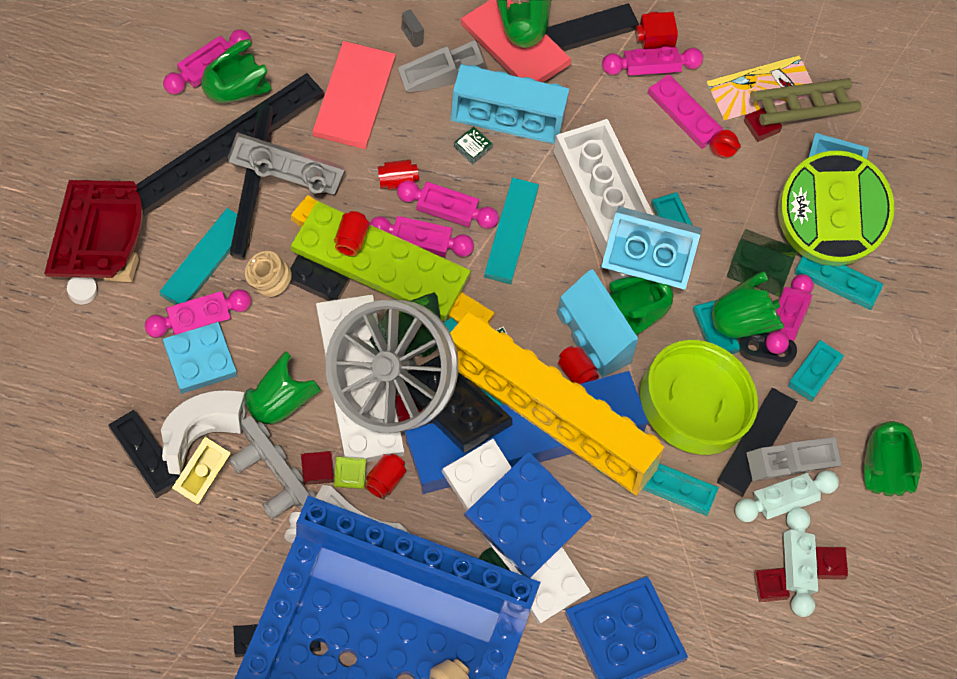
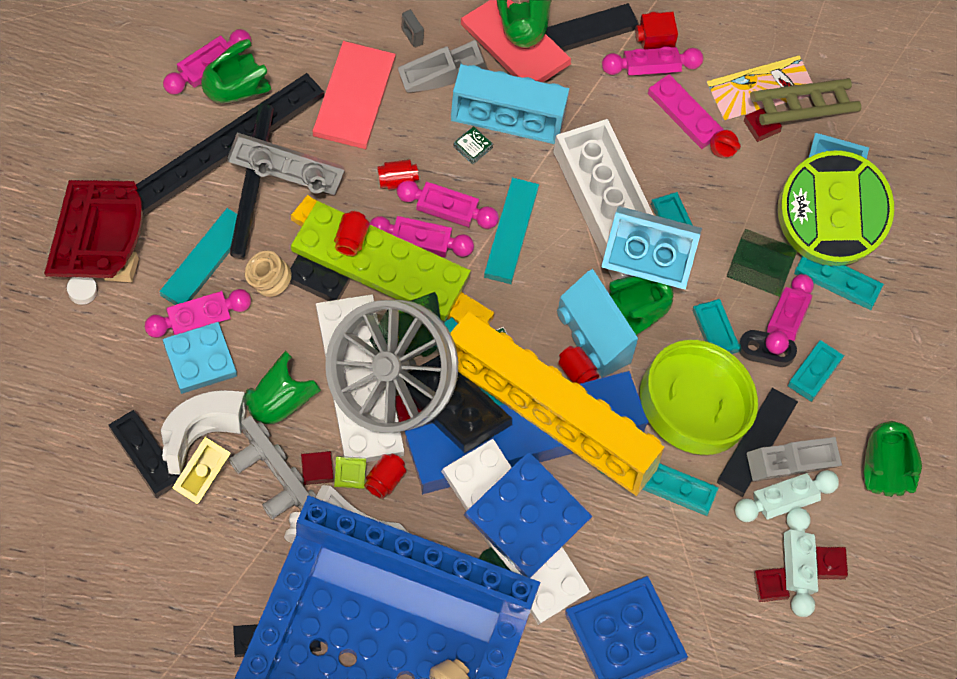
green hair [712,271,784,338] -> none

